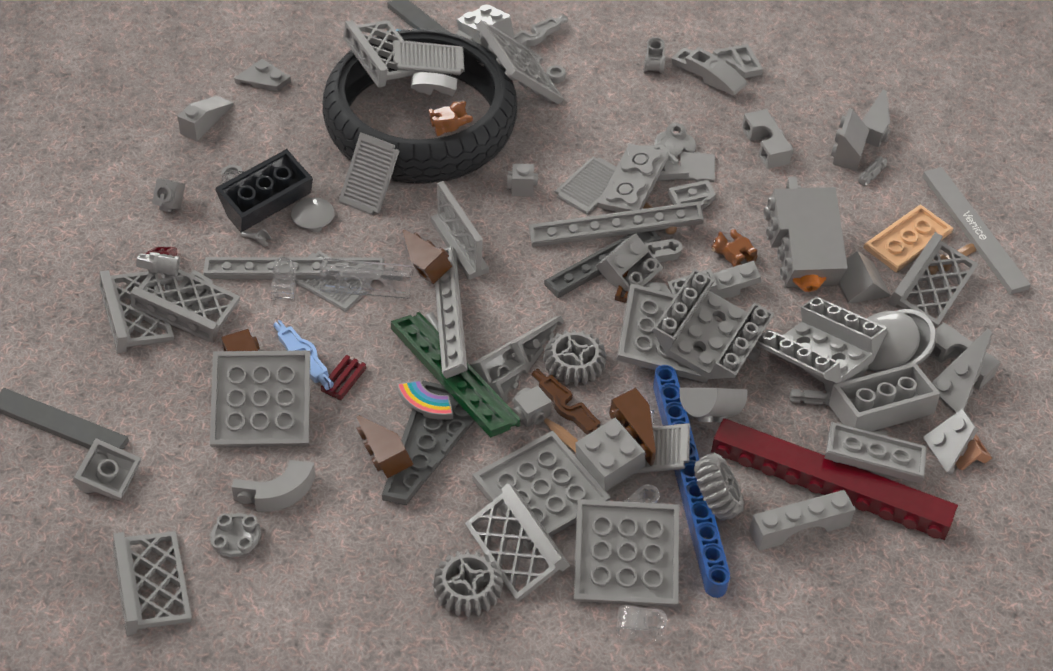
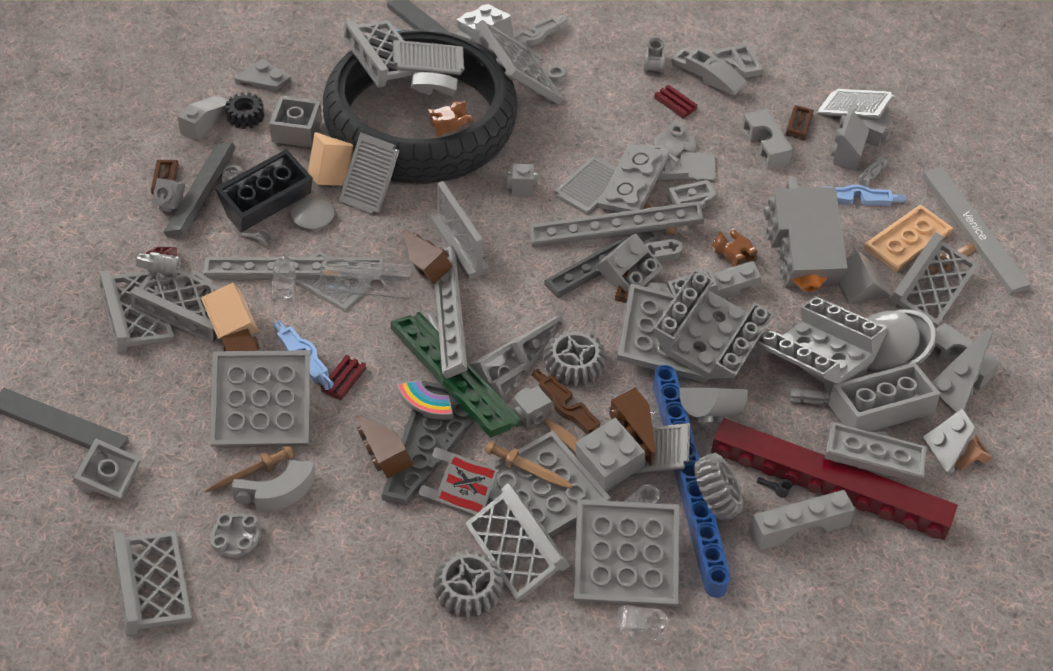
none -> reddish brown tile [151,159,179,194]
none -> dark grey tile [164,142,236,237]
none -> light nougat slope [201,283,259,339]
none -> medium nougat sword [205,446,294,493]
none -> black tyre [226,92,264,129]
none -> light grey brick [269,96,322,148]
none -> light nougat slope [308,133,354,186]
none -> flag [419,448,499,515]
none -> medium nougat sword [486,442,573,488]
none -> dark red tile [654,84,698,119]
none -> black hand [757,477,793,498]
none -> reddish brown tile [785,105,814,140]
none -> light grey window [816,89,894,119]
none -> light blue piece [825,185,906,206]

